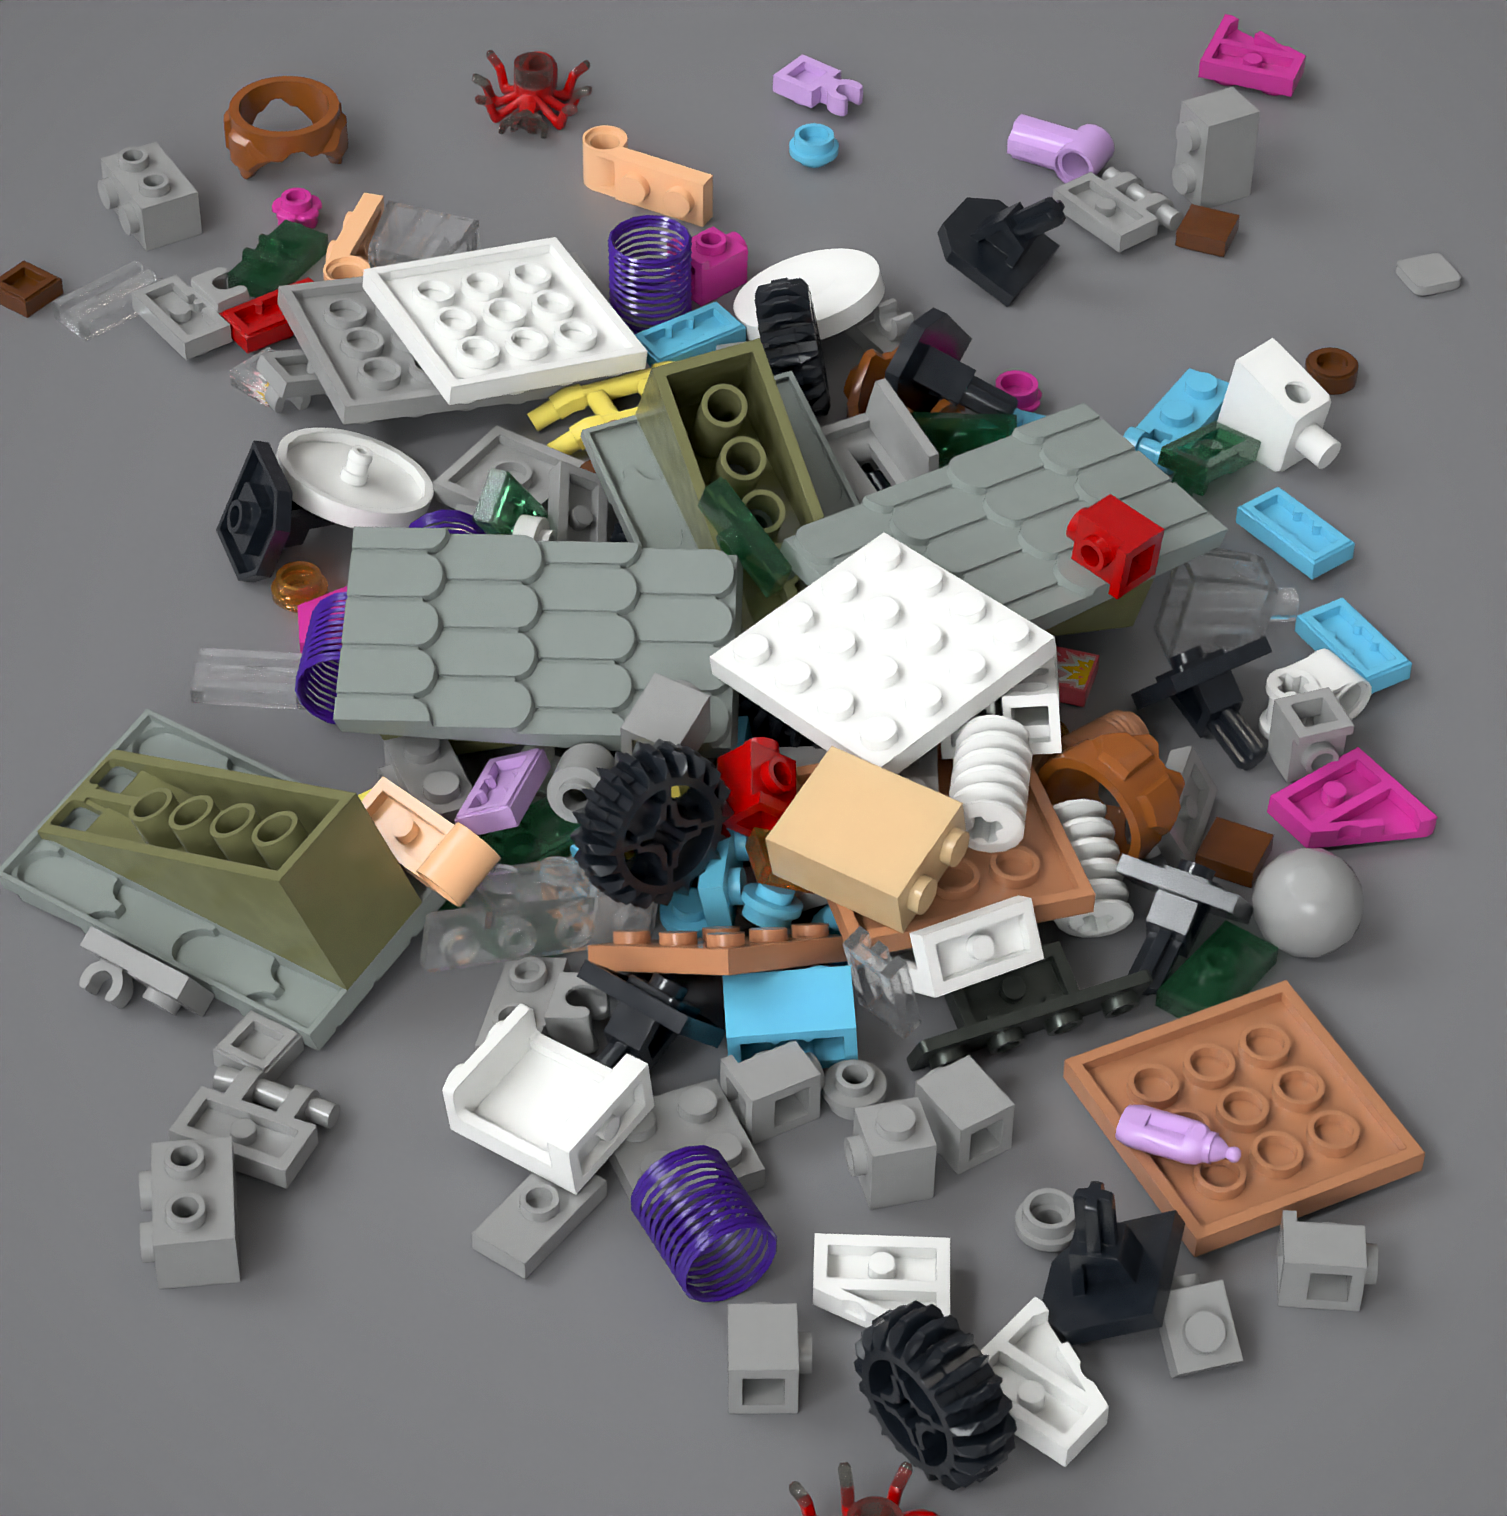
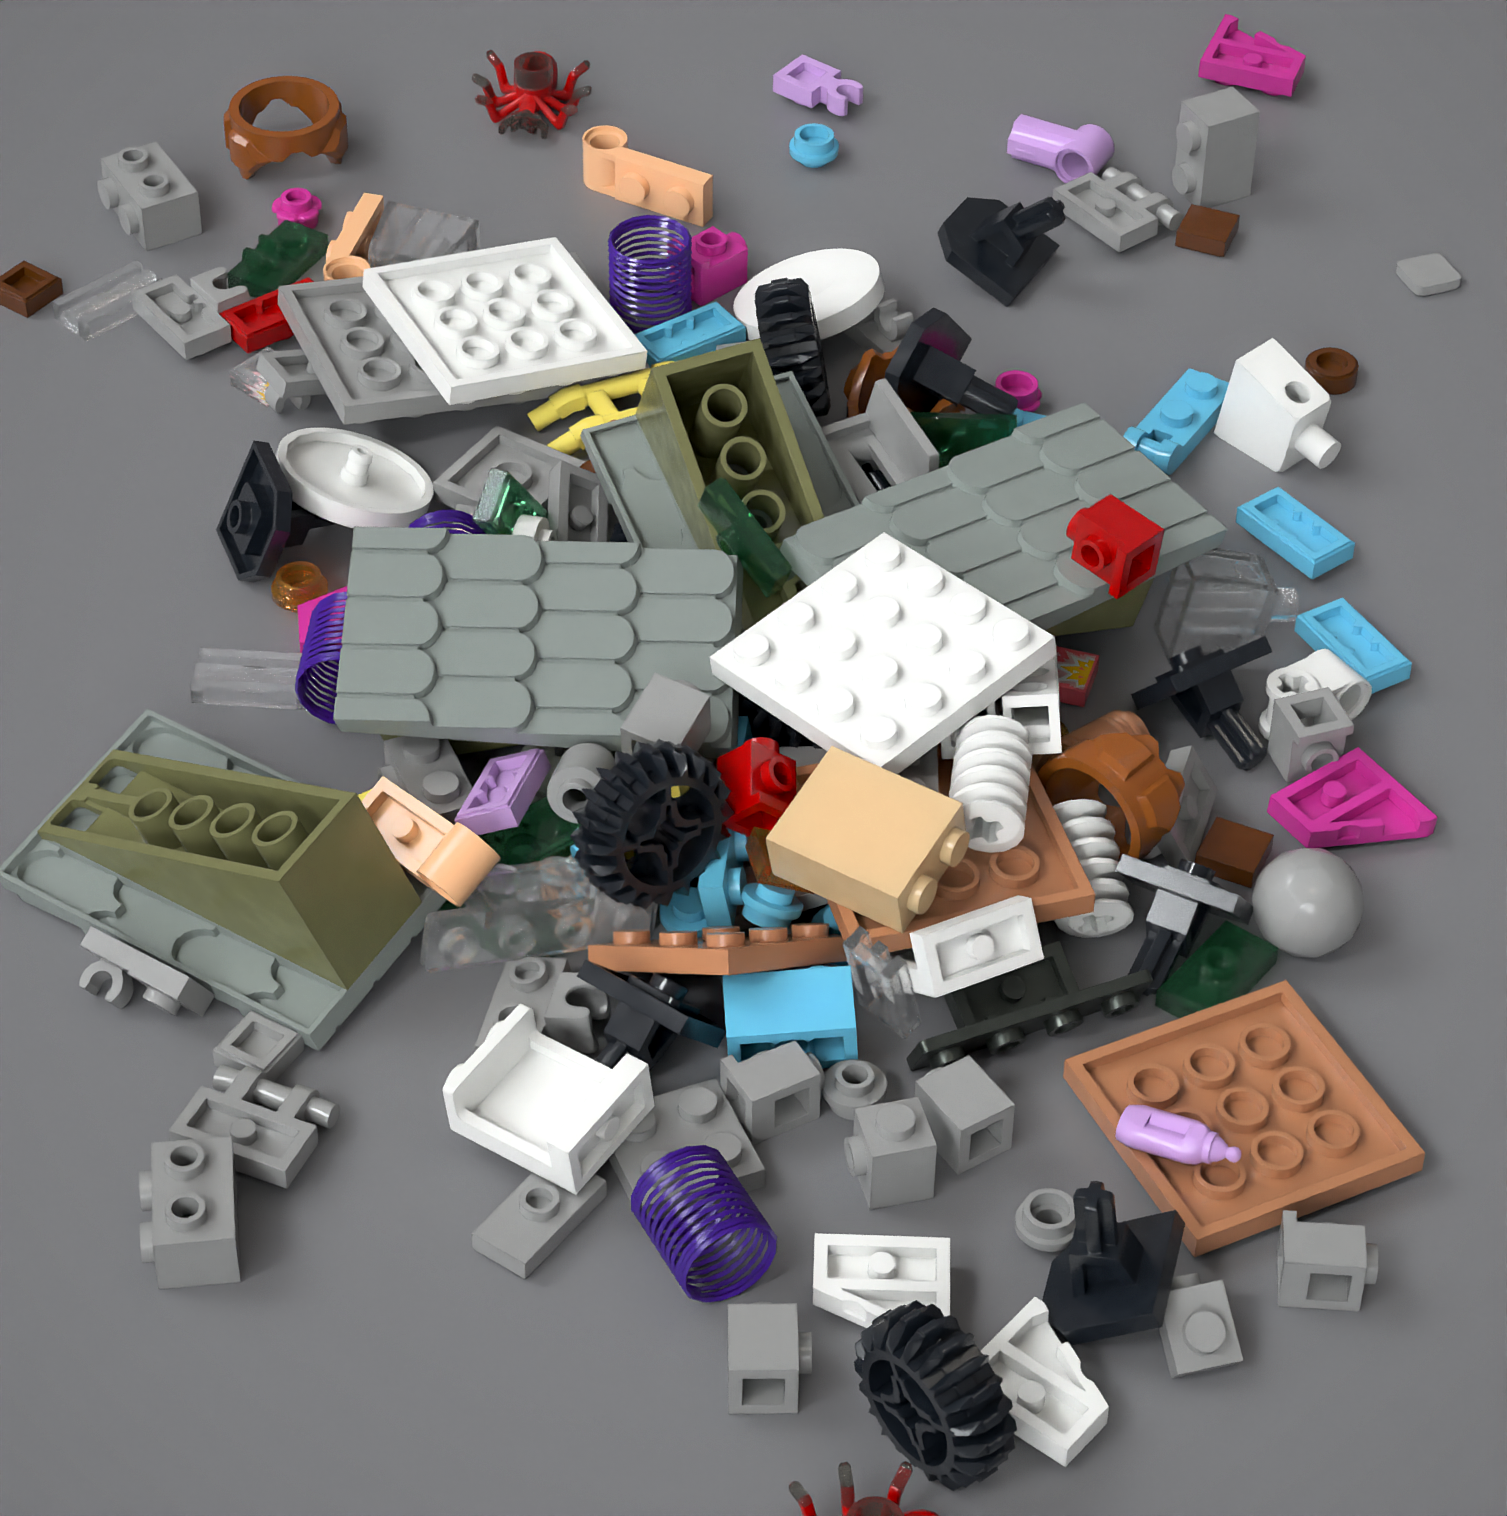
clear green plate [1157,421,1261,497] -> none

